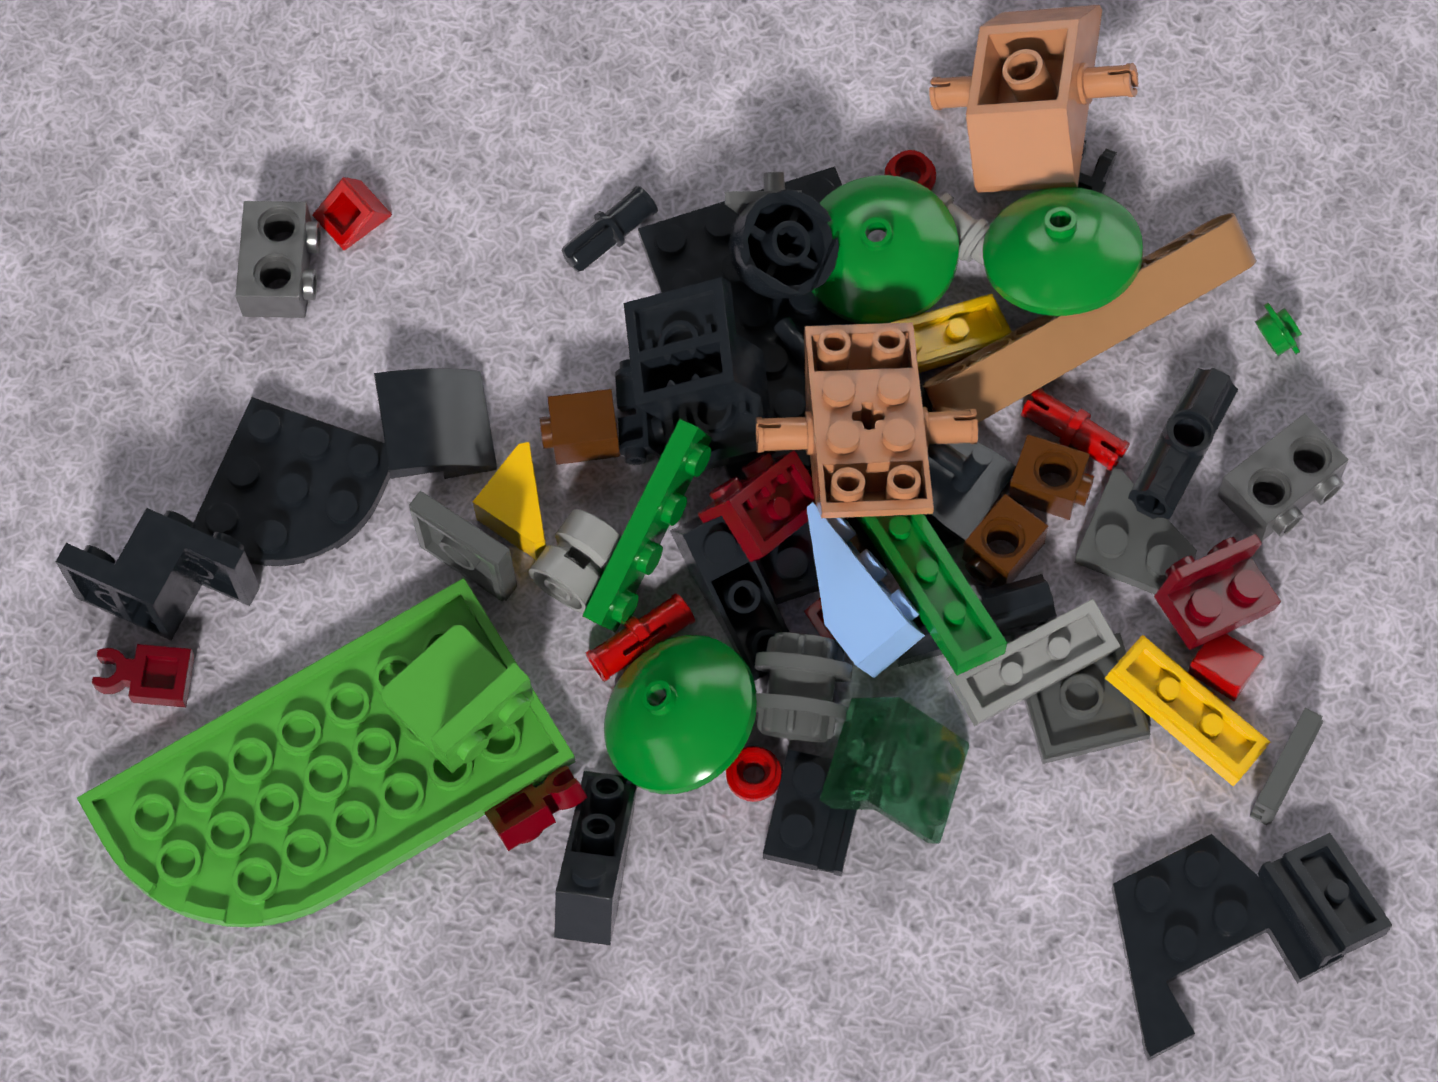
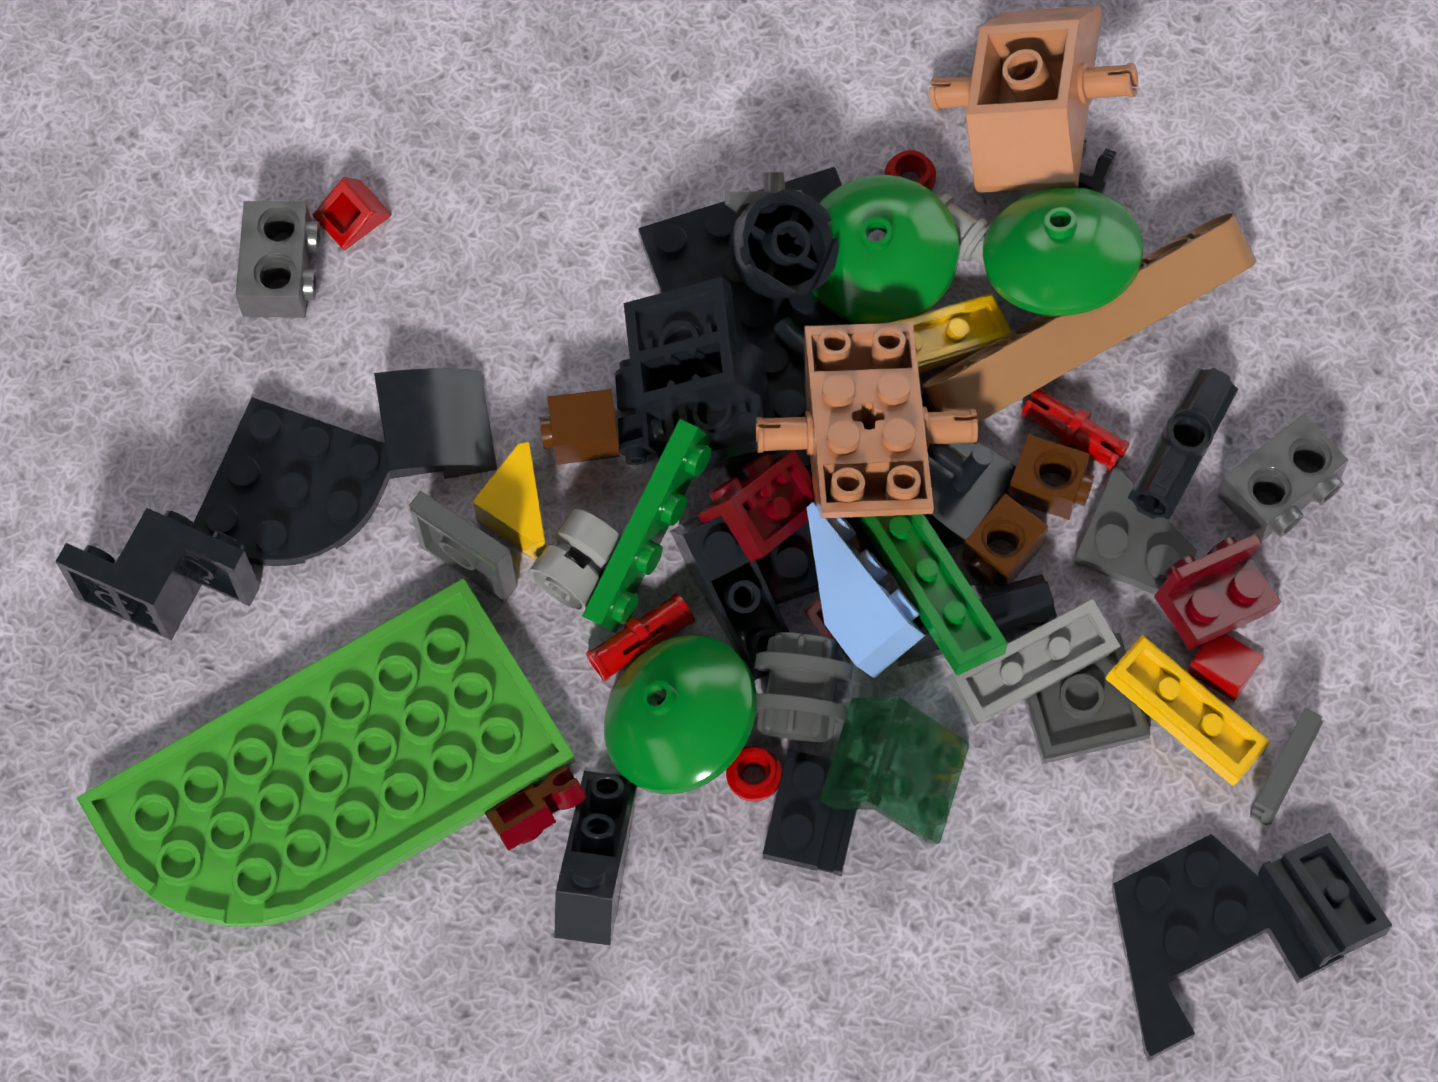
dark red plate [92,644,195,708] -> none
bright green bracket [381,625,534,773] -> none
black axle [561,186,658,272] -> none
green plate [1254,303,1302,356] -> none

